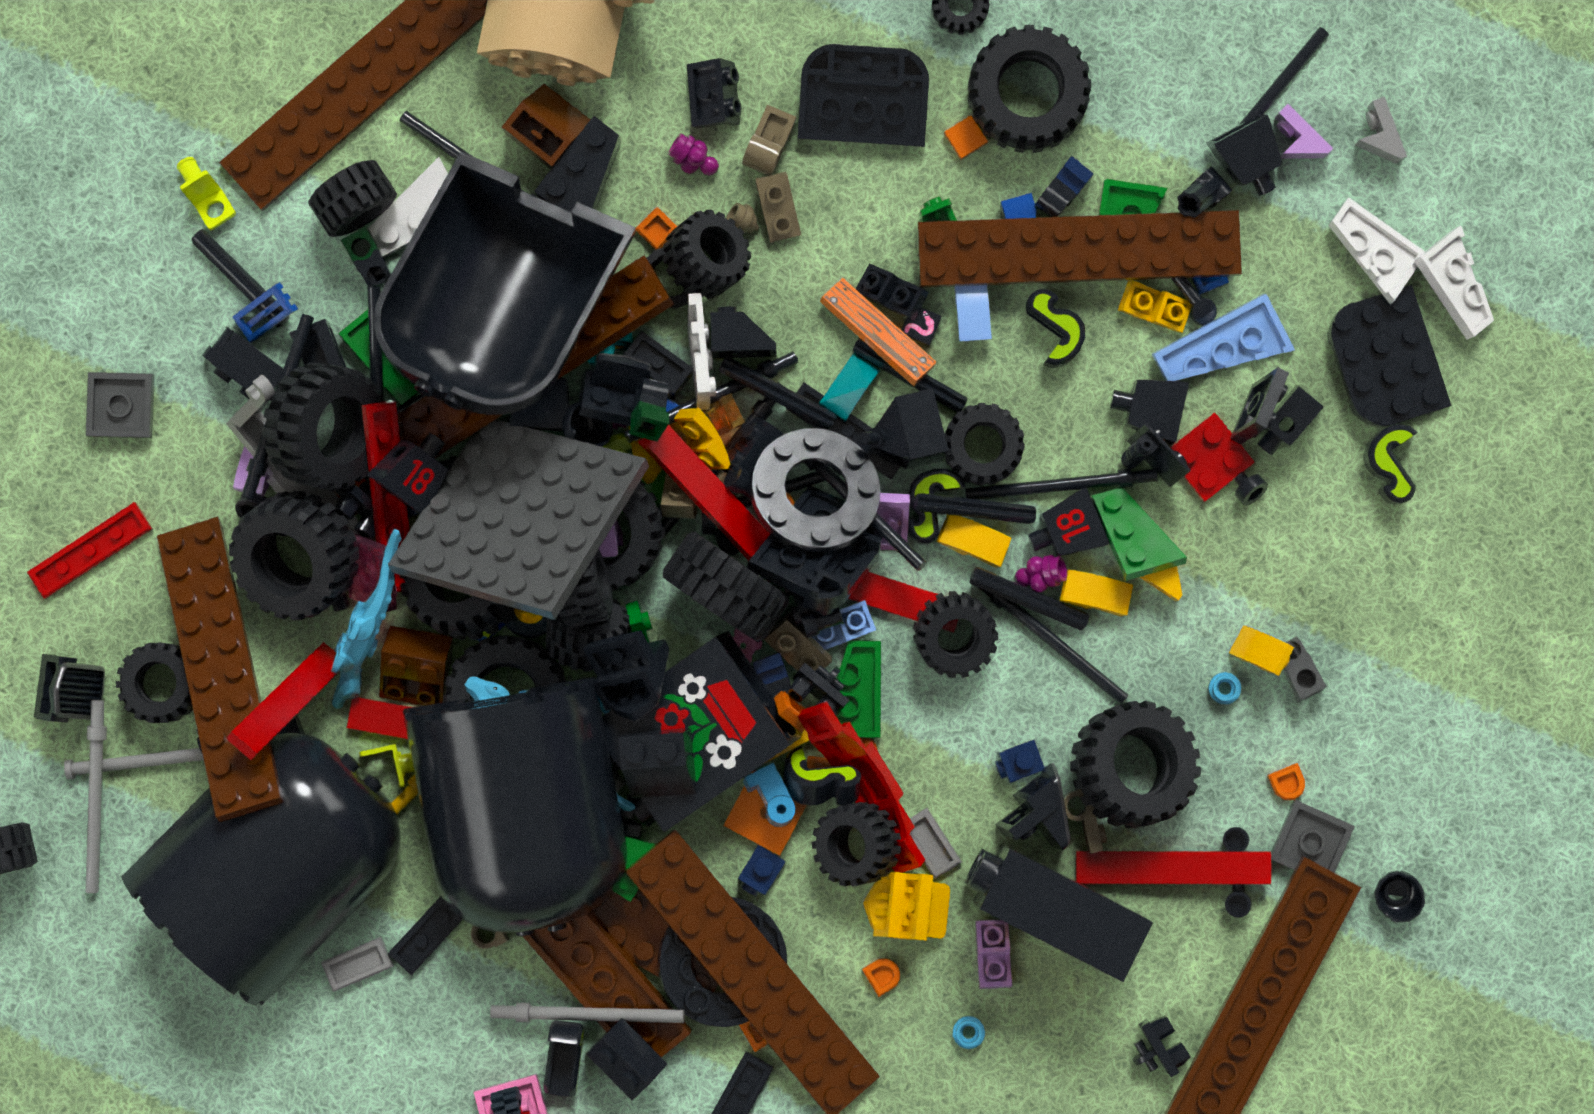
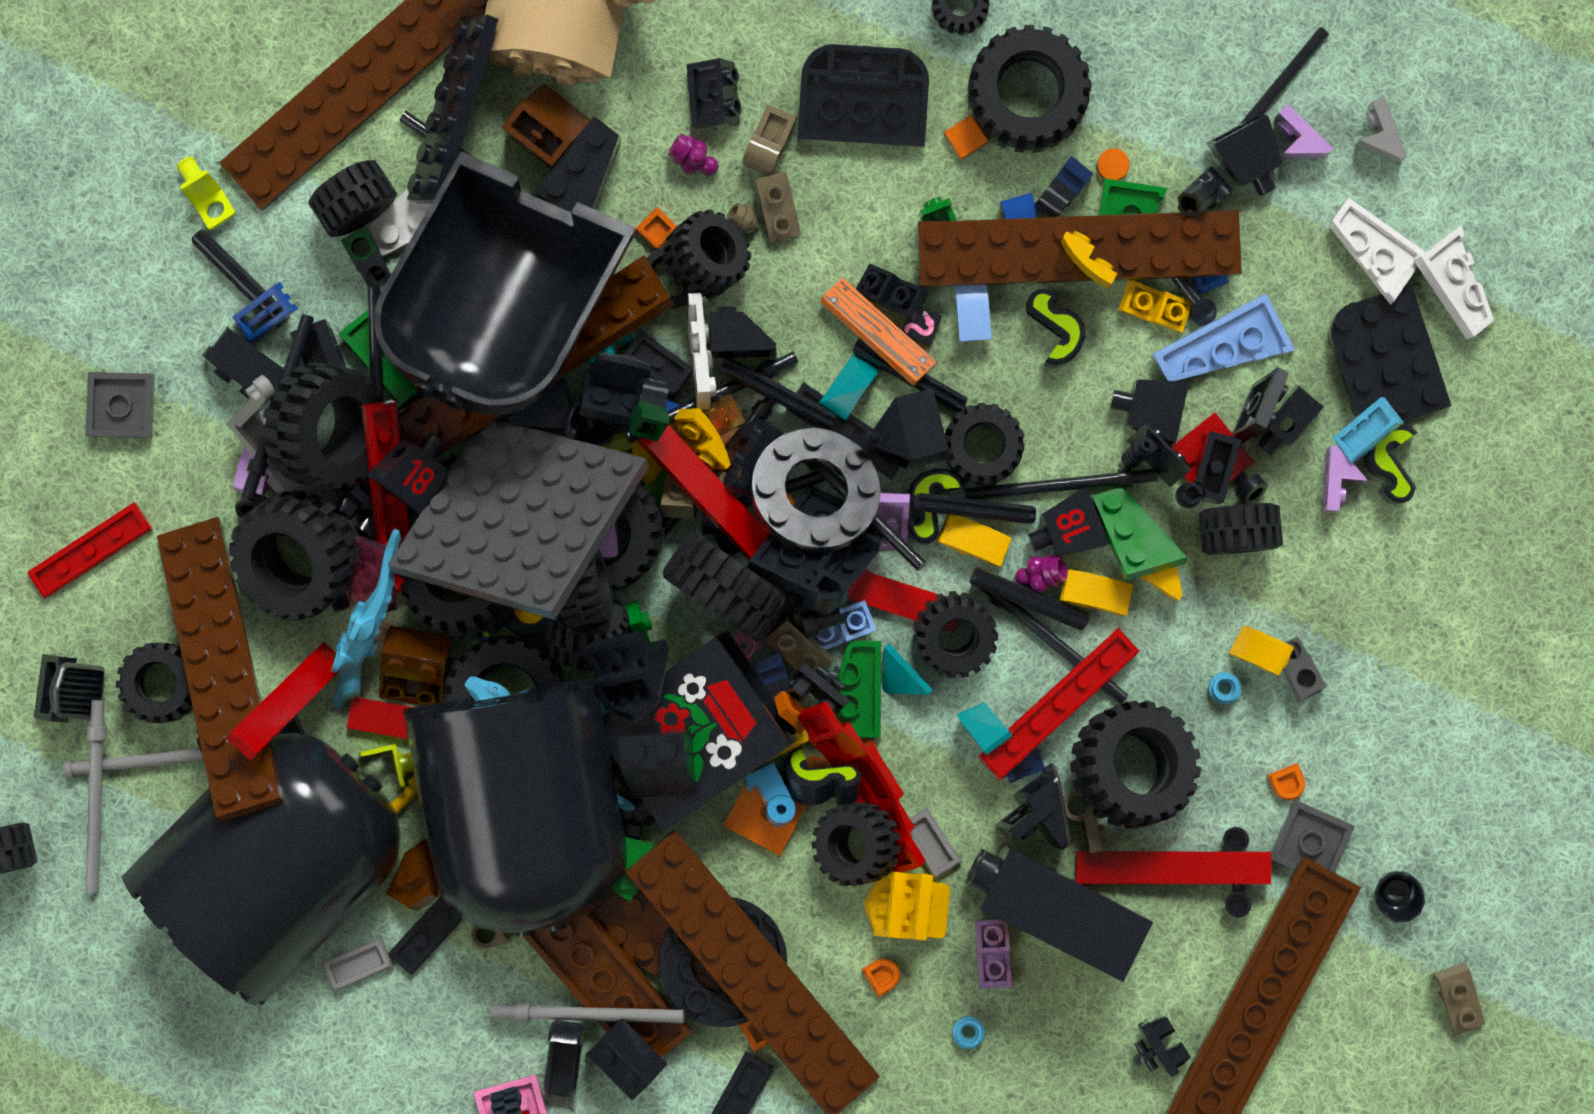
dark blue bracket [738,844,786,897] -> none
none -> reddish brown plate [386,839,438,911]
none -> black plate [407,15,499,204]
none -> teal slope [882,643,933,695]
none -> teal slope [956,702,1012,755]
none -> red tile [977,628,1140,781]
none -> yellow slope [1061,231,1117,290]
none -> orange tile [1097,148,1129,180]
none -> black hinge [1175,431,1242,509]
none -> black tyre [1199,503,1283,555]
none -> lavender slope [1322,446,1367,513]
none -> medium azure plate [1333,397,1404,463]
none -> dark tan plate [1432,963,1485,1035]

